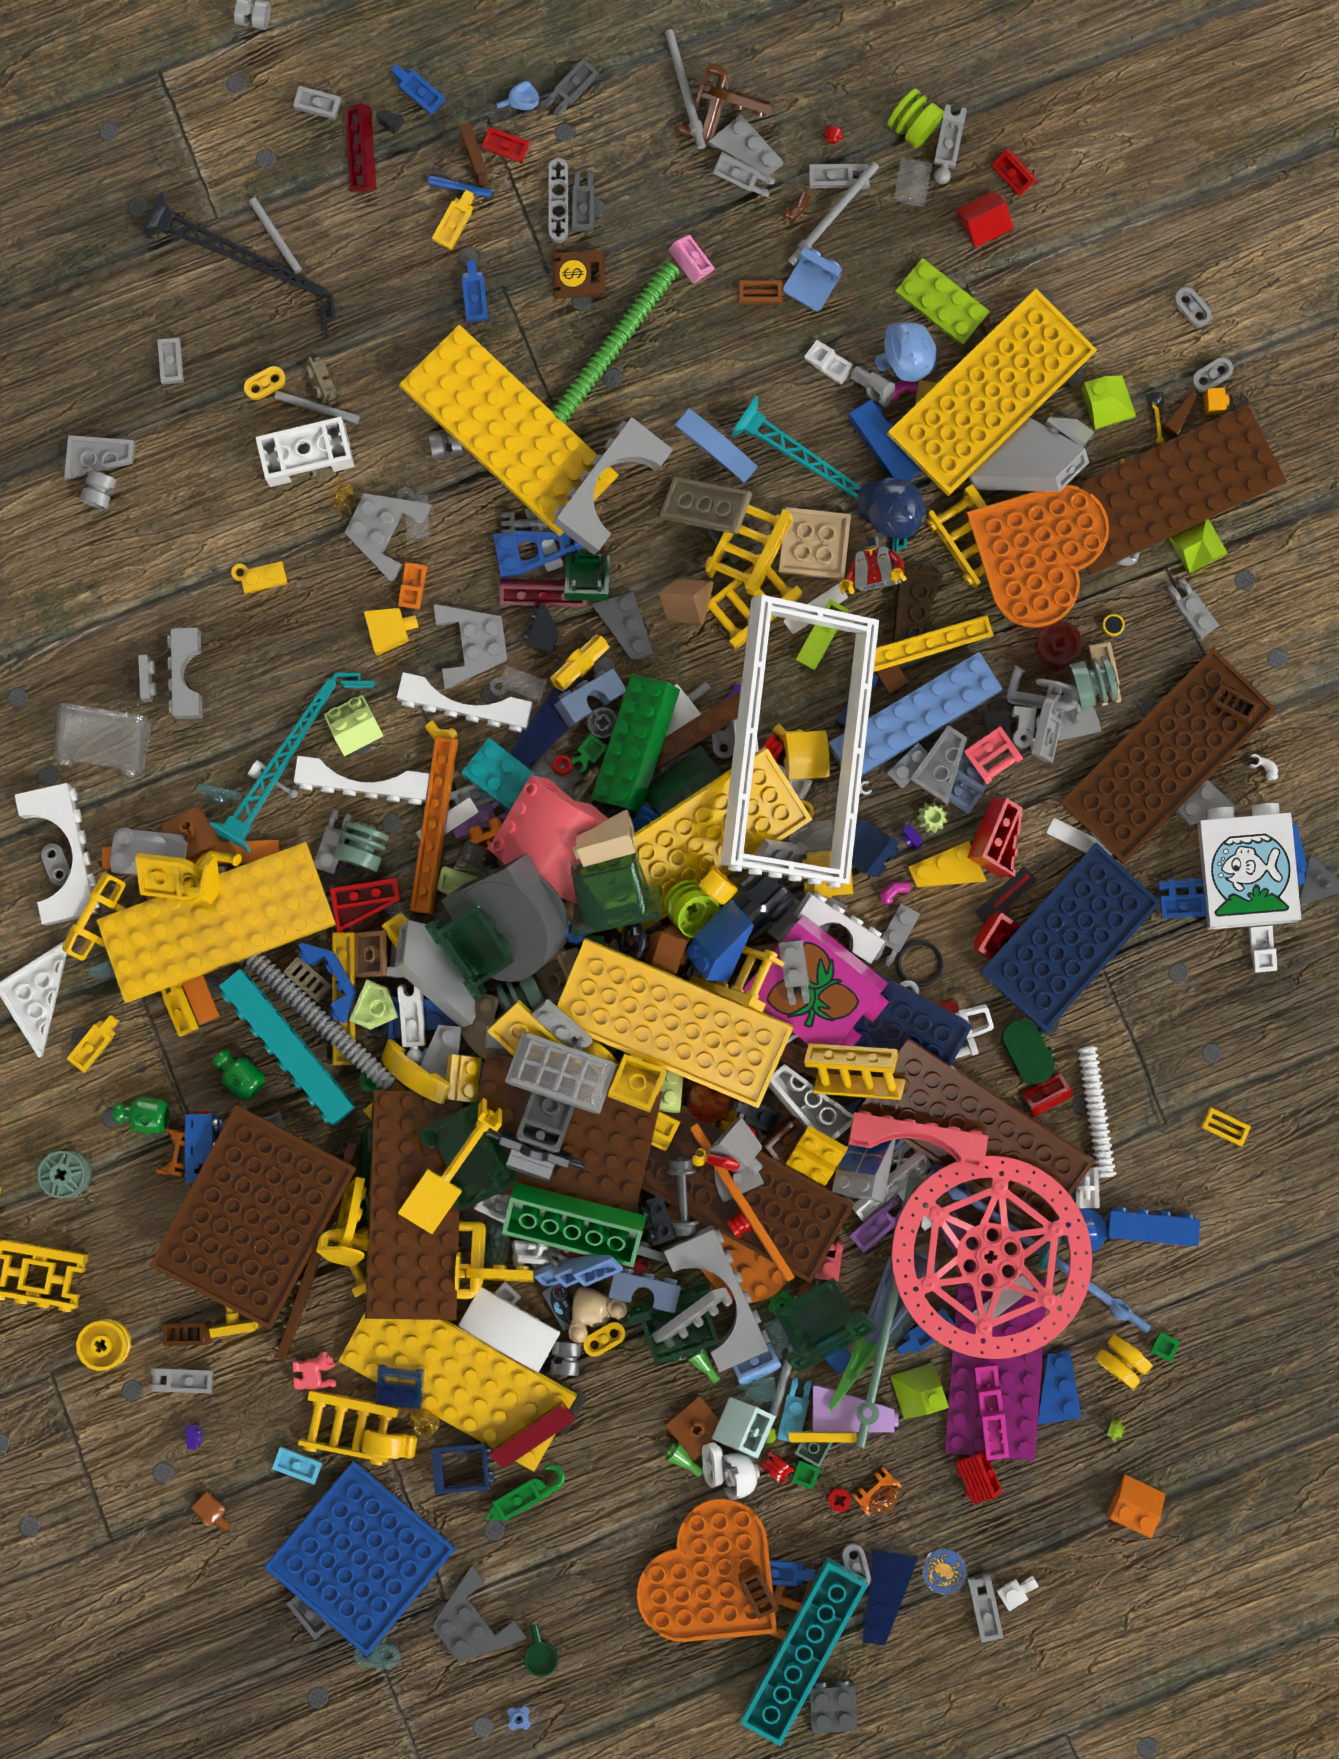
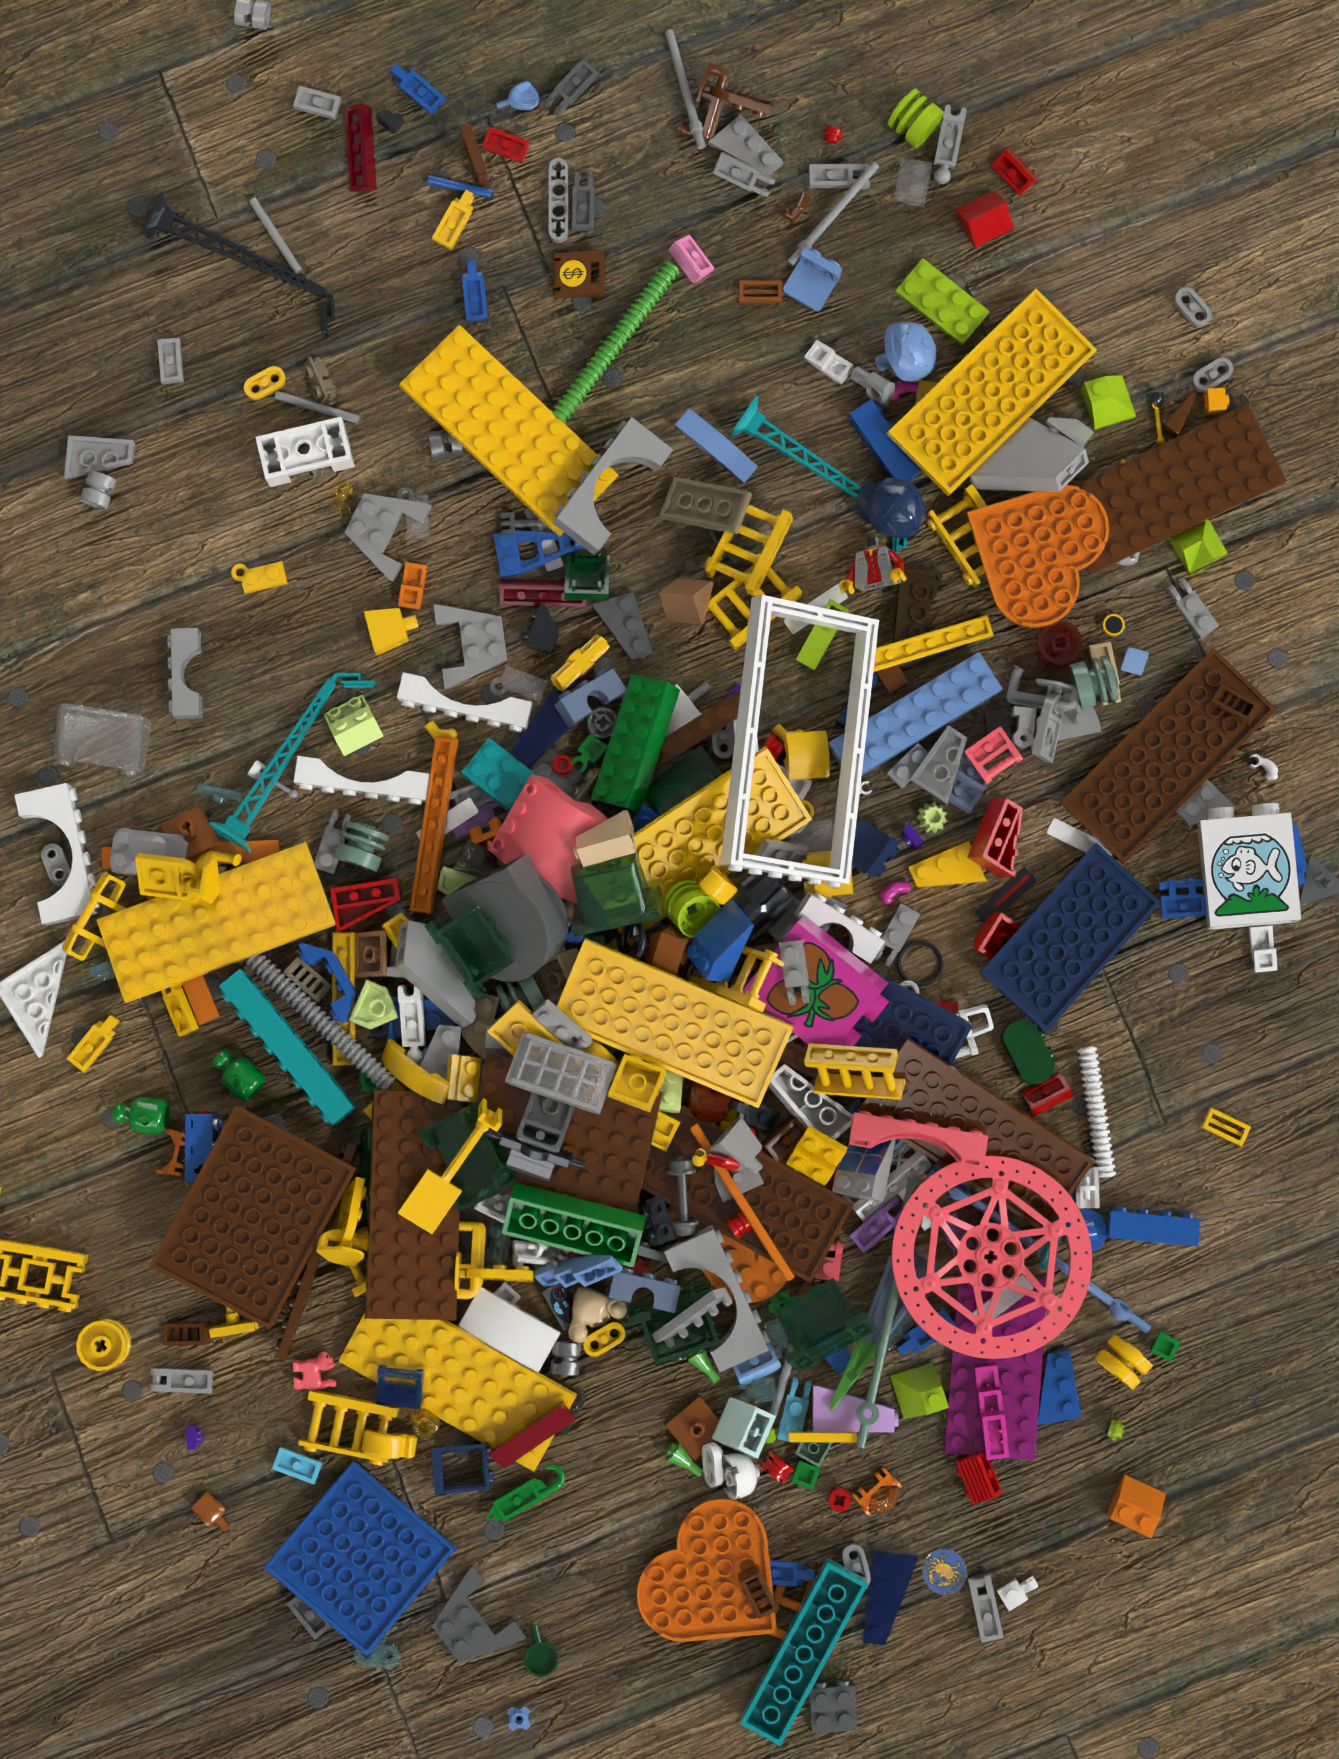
sand green wheel [37,1151,92,1198] -> none
light grey plate [138,655,156,702] -> none
tan plate [779,507,851,580] -> none
none -> medium blue slope [1120,647,1149,676]

